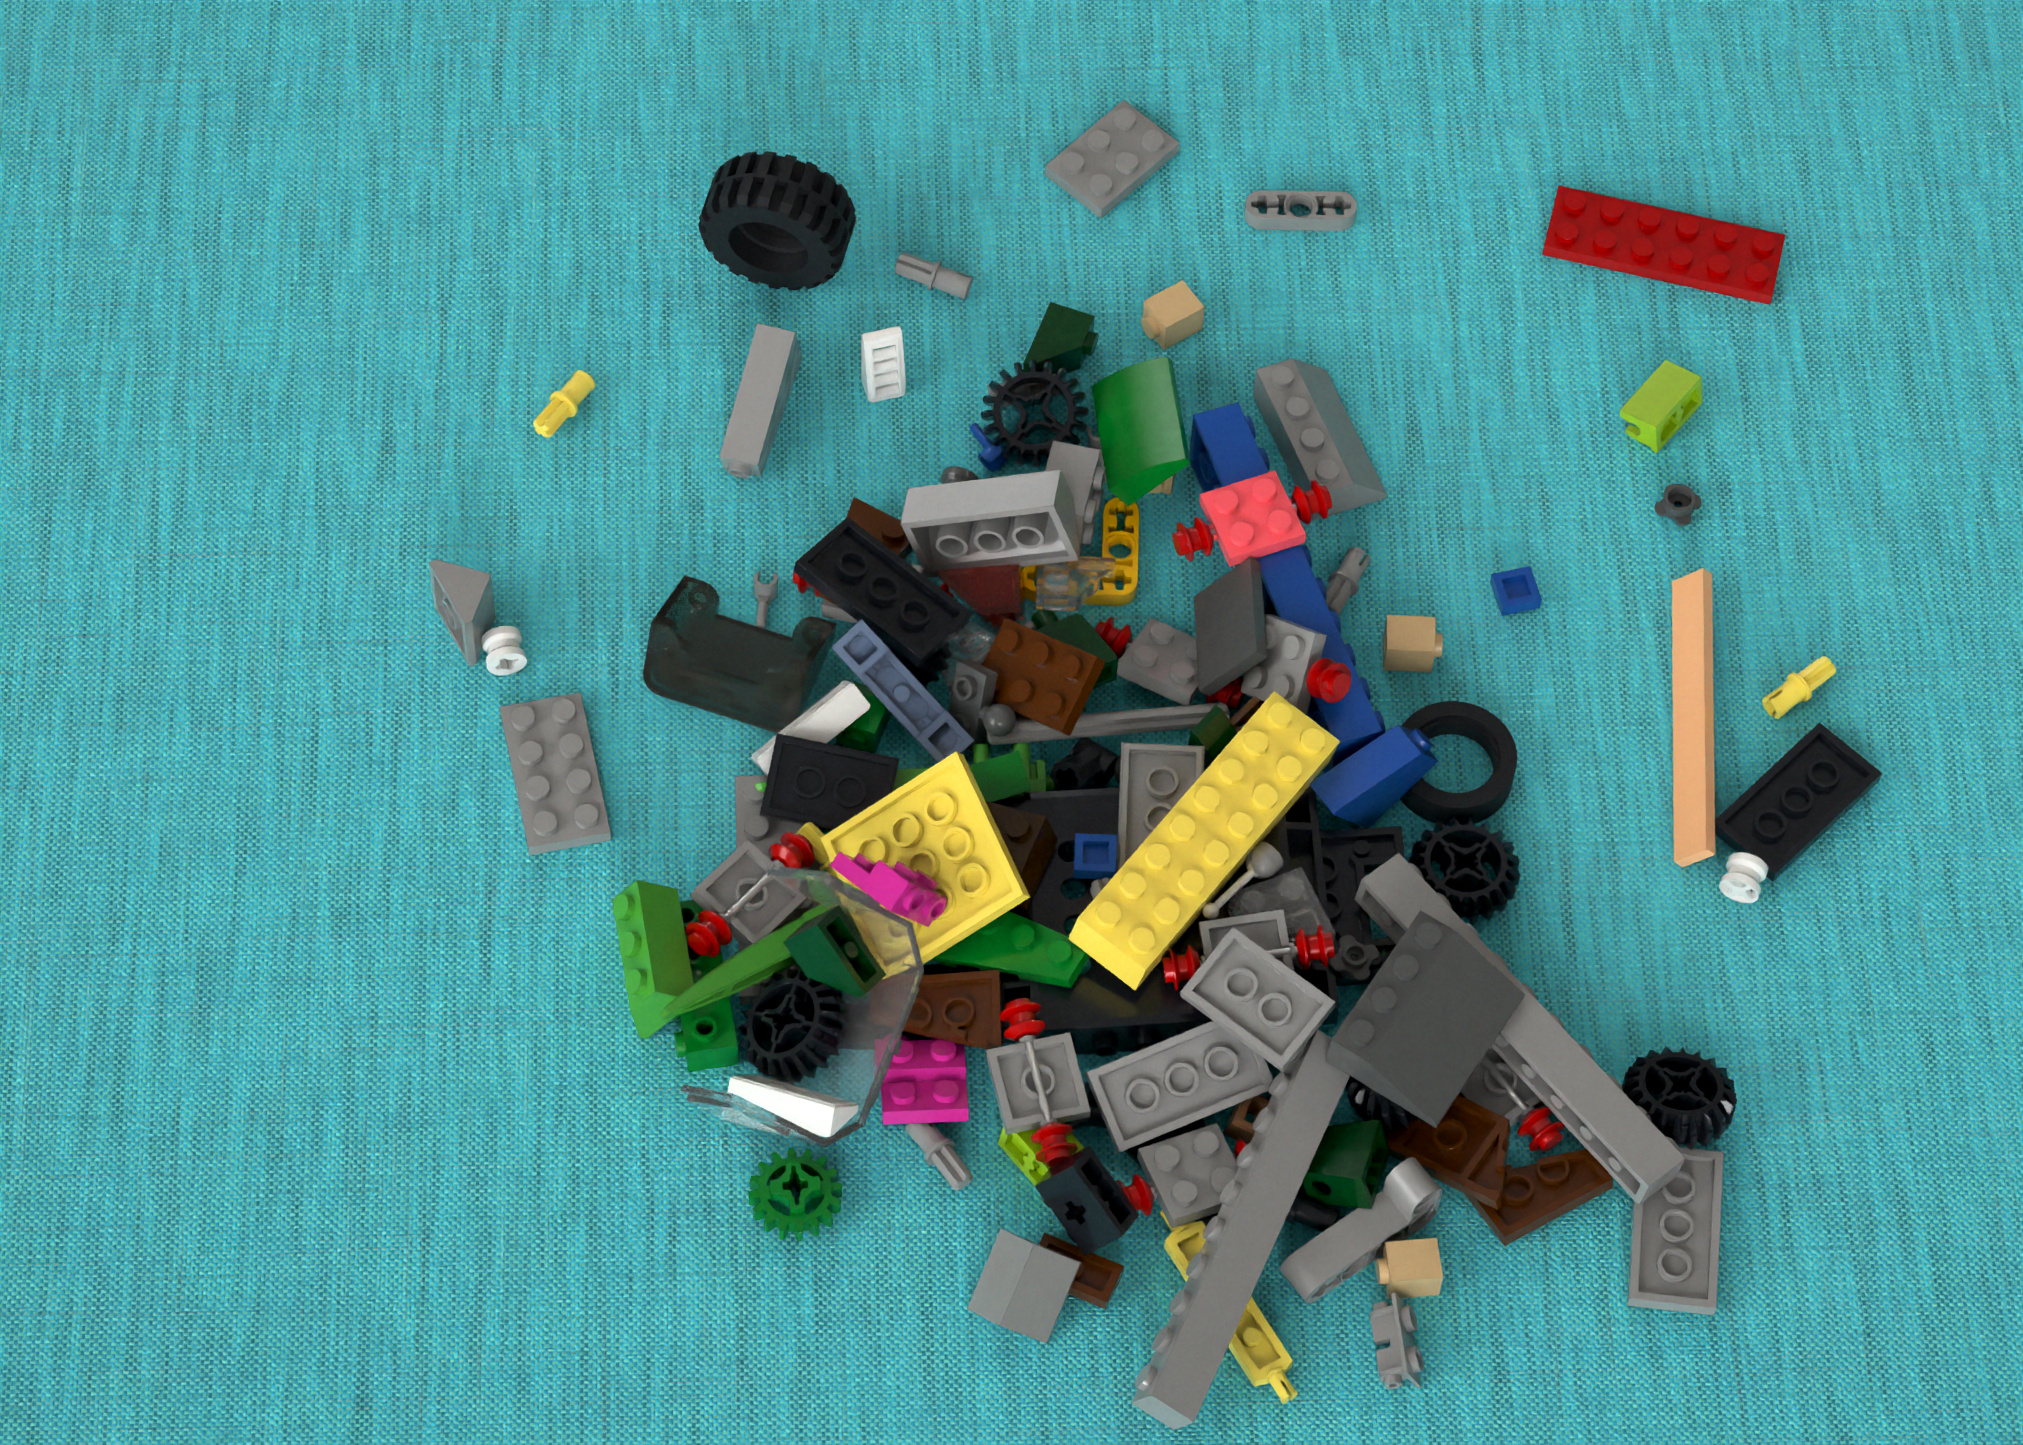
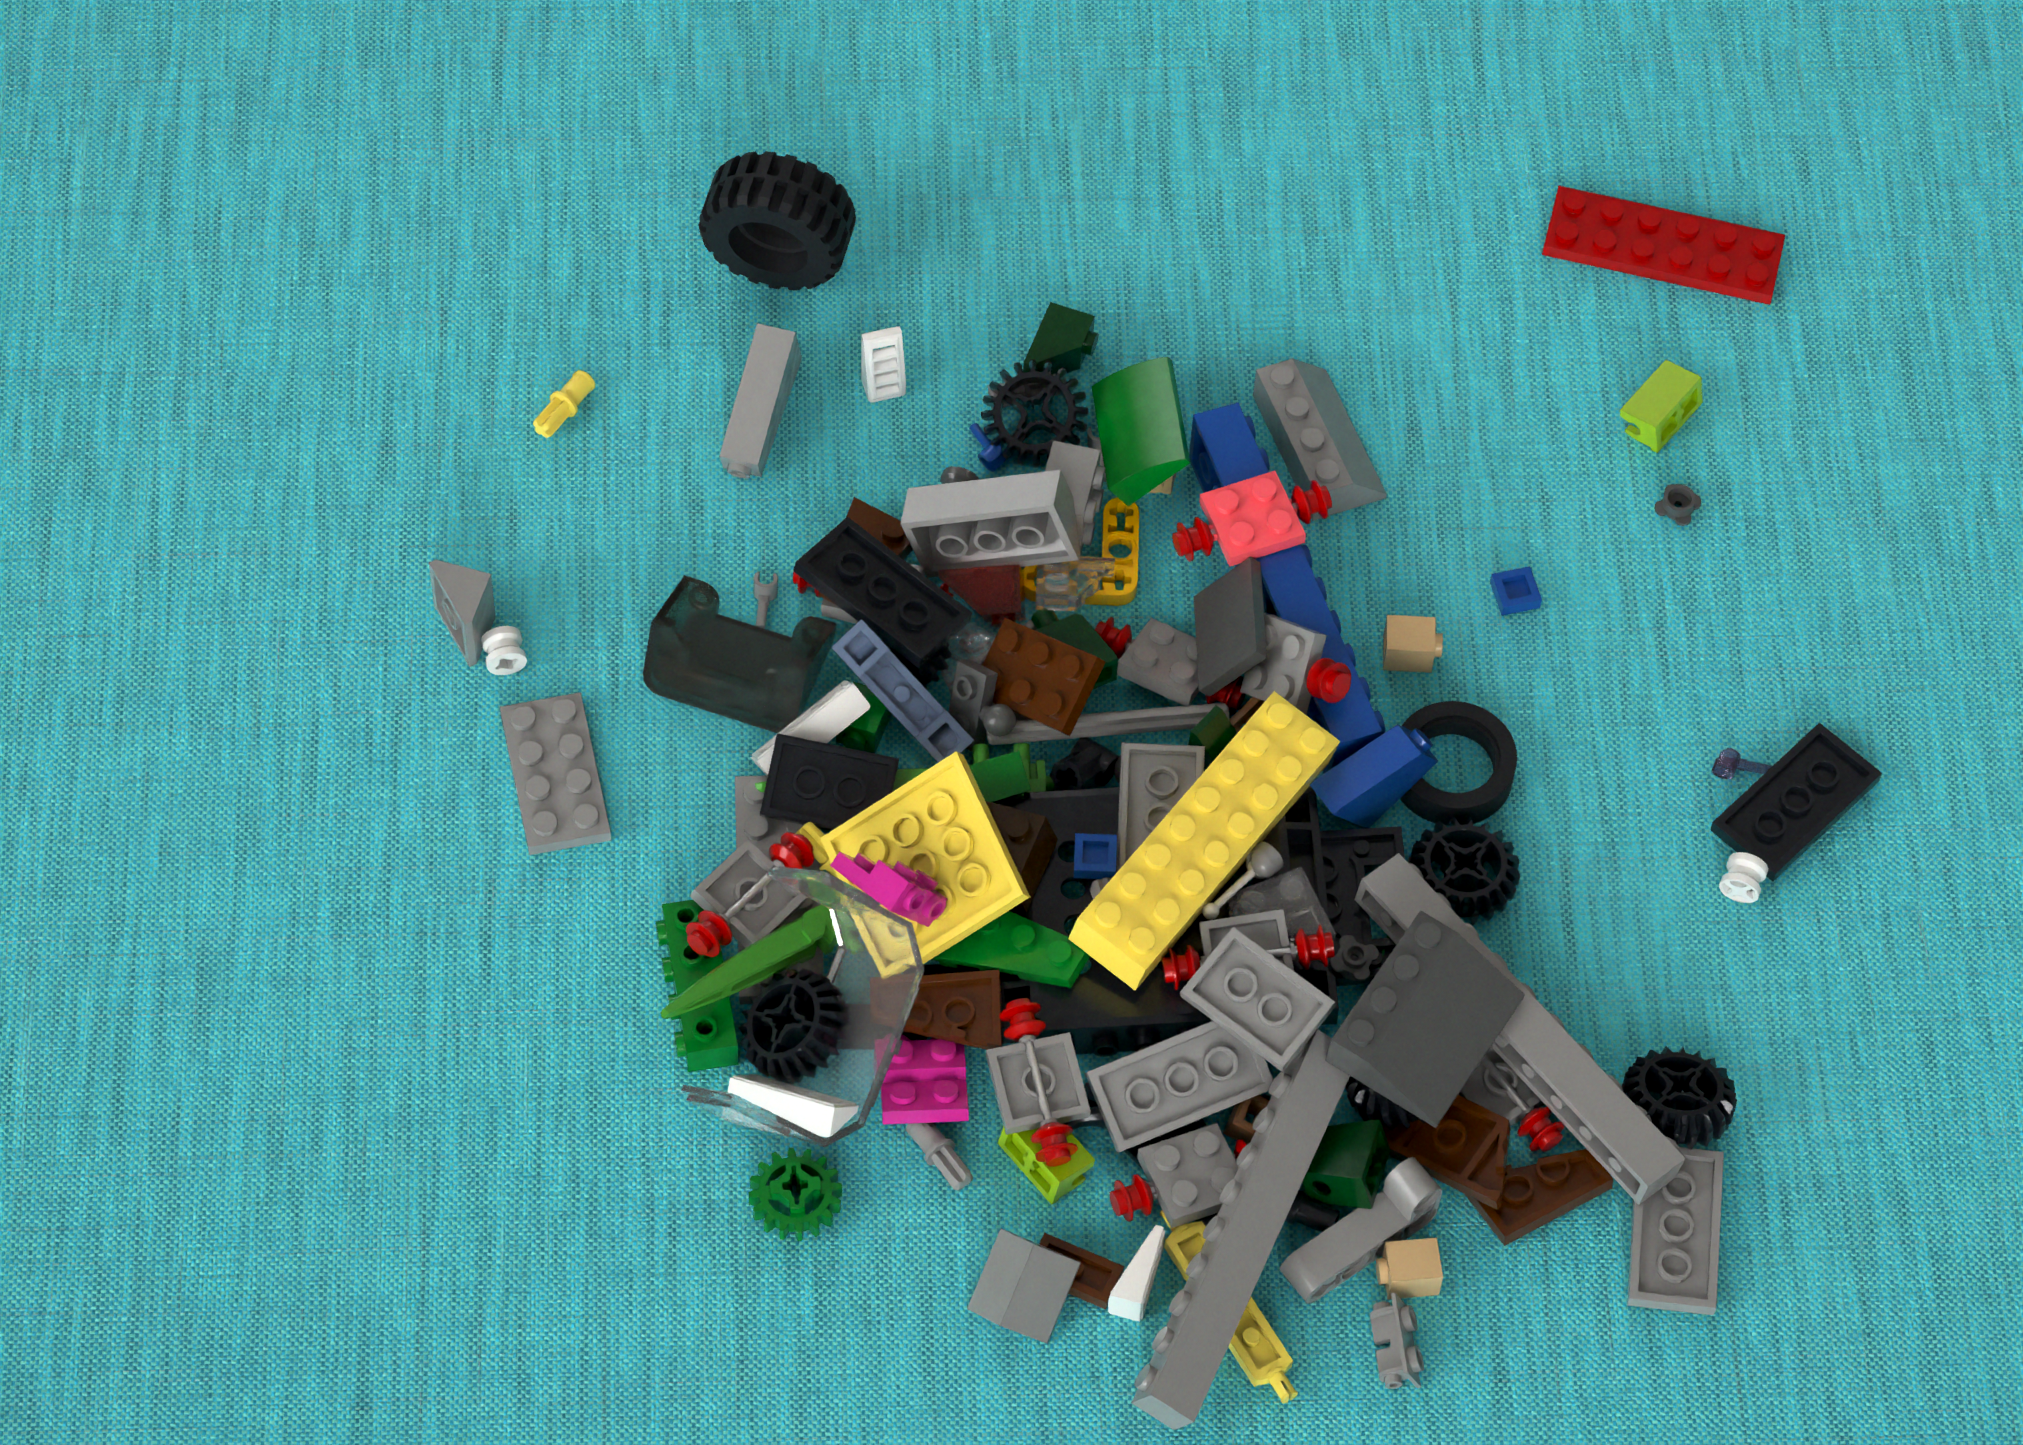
bright green slope [612,880,694,1039] -> none
dark green slope [783,905,886,998] -> none
light grey axle [895,252,974,300] -> none
black brick [1035,1146,1139,1256] -> none
light grey plate [1045,100,1180,218] -> none
tan brick [1141,280,1205,350] -> none
light grey beam [1244,190,1357,231] -> none
light grey axle [1326,547,1371,616] -> none
light nougat tile [1672,568,1715,867] -> none
light yellow axle [1762,656,1836,719] -> none
none -> white slope [1108,1225,1165,1322]
none -> hand [1712,748,1772,779]

